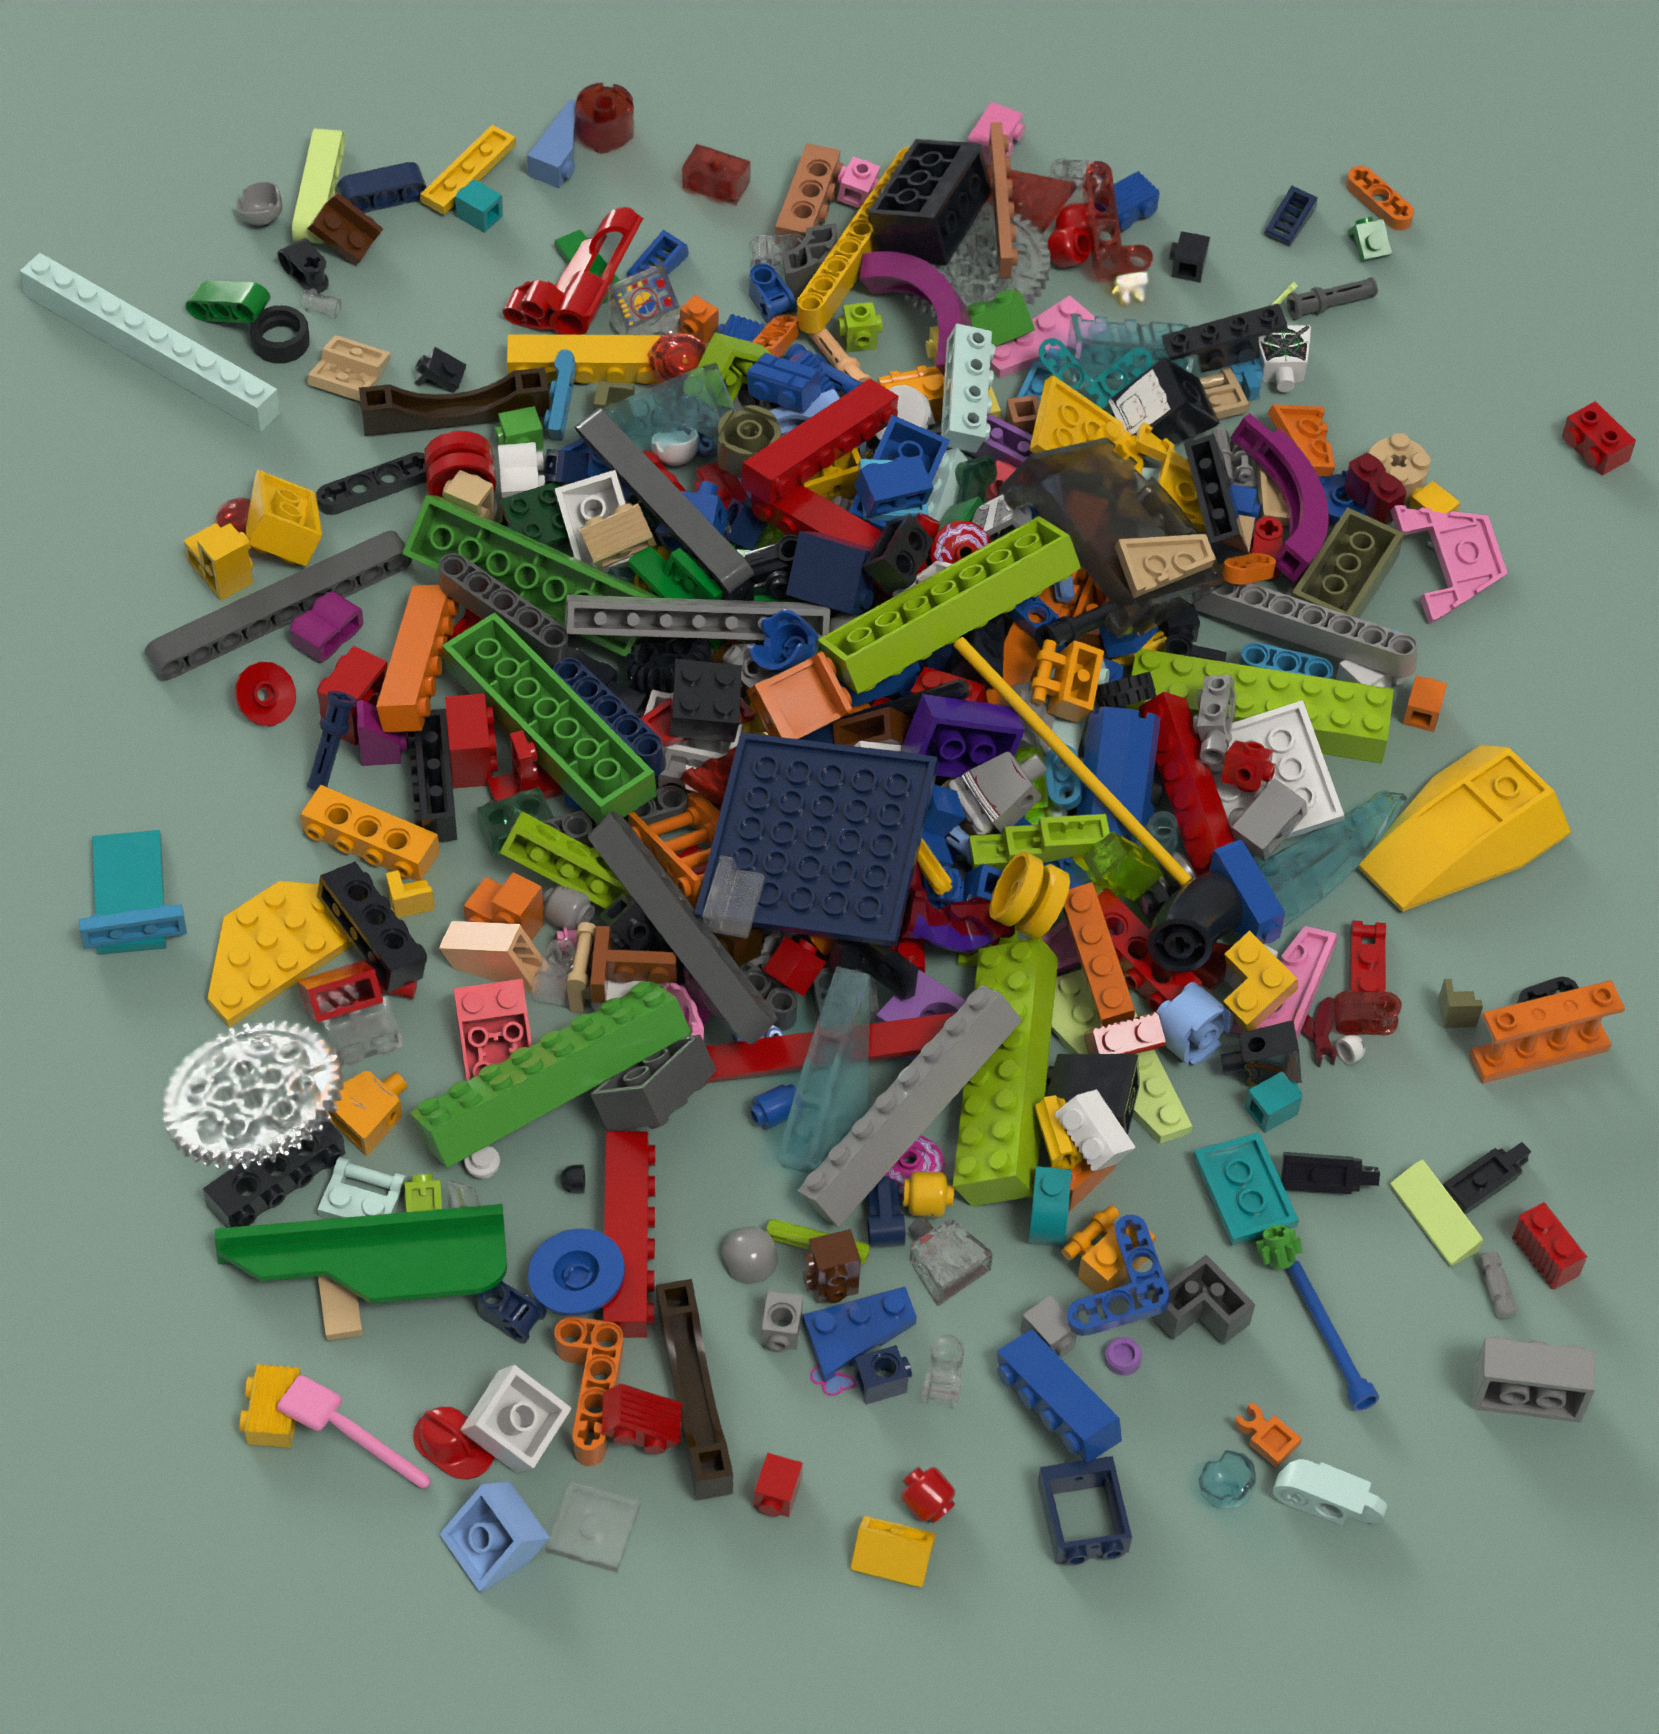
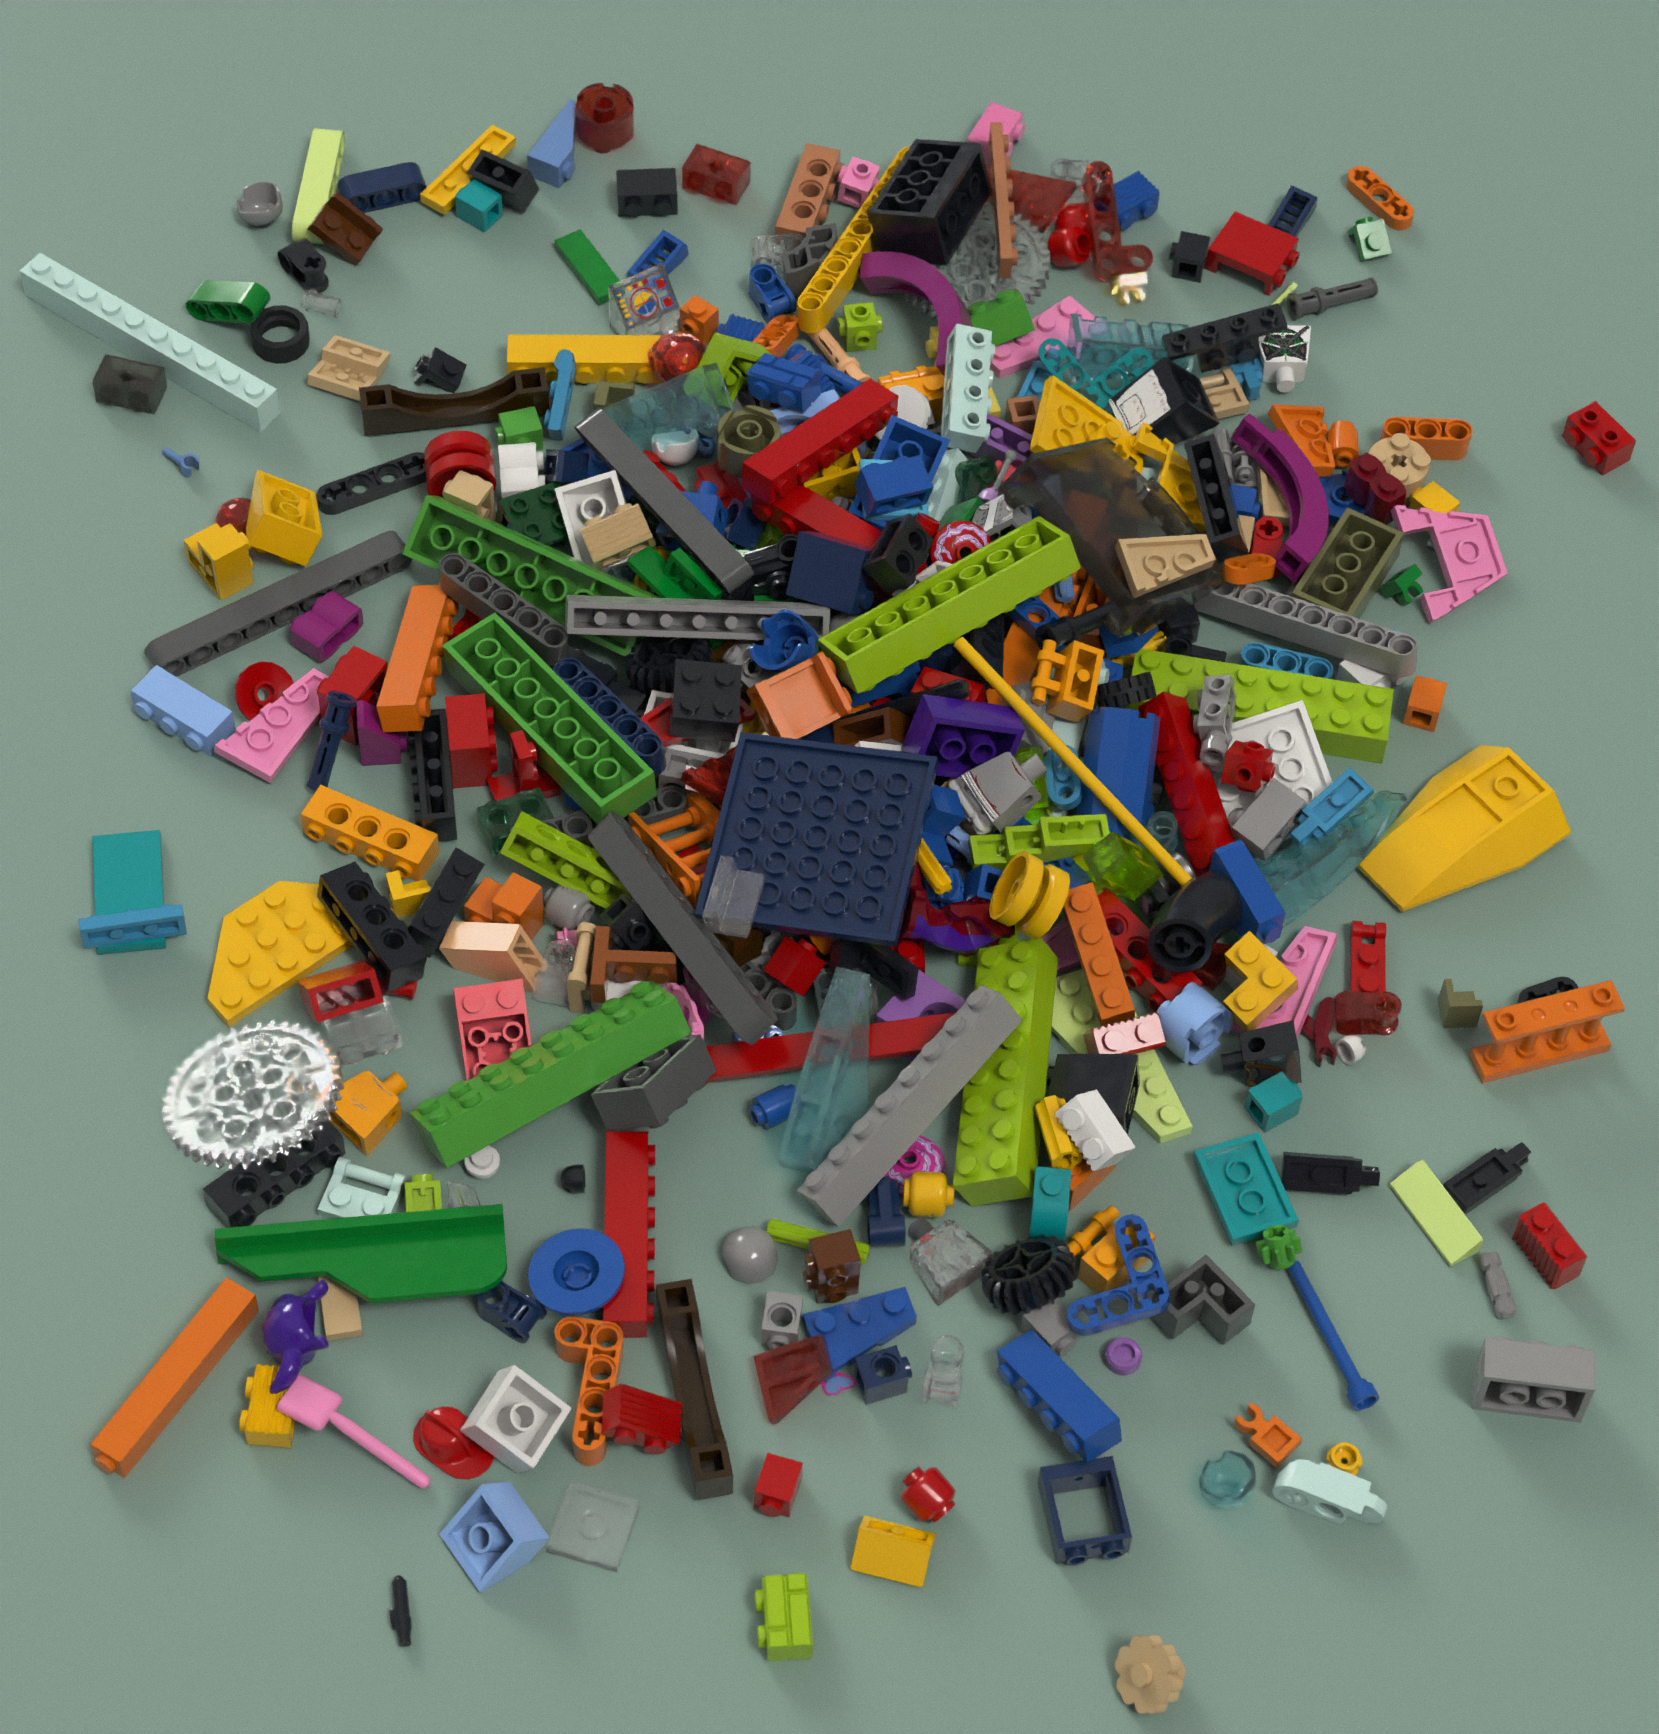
red panel [502,207,643,335] -> none
none -> orange brick [90,1277,259,1478]
none -> clear smoke brick [92,354,167,415]
none -> light blue brick [131,665,235,757]
none -> medium blue hand [162,447,199,477]
none -> bright pink wing [214,668,329,783]
none -> dark purple piece [262,1280,329,1394]
none -> black piece [390,1575,412,1647]
none -> black arch [408,847,485,958]
none -> black brick [467,149,540,213]
none -> black brick [616,168,678,217]
none -> clear red wing [754,1334,834,1425]
none -> lime brick [755,1573,813,1661]
none -> light grey hinge [978,450,1017,504]
none -> black gear [980,1235,1077,1315]
none -> tan plant [1115,1635,1185,1714]
none -> red panel [1205,211,1300,296]
none -> dark azure hinge [1290,768,1374,849]
none -> yellow plate [1326,1442,1363,1476]
none -> orange brick [1327,420,1359,468]
none -> green tile [1379,564,1423,606]
none -> orange beam [1380,417,1473,460]

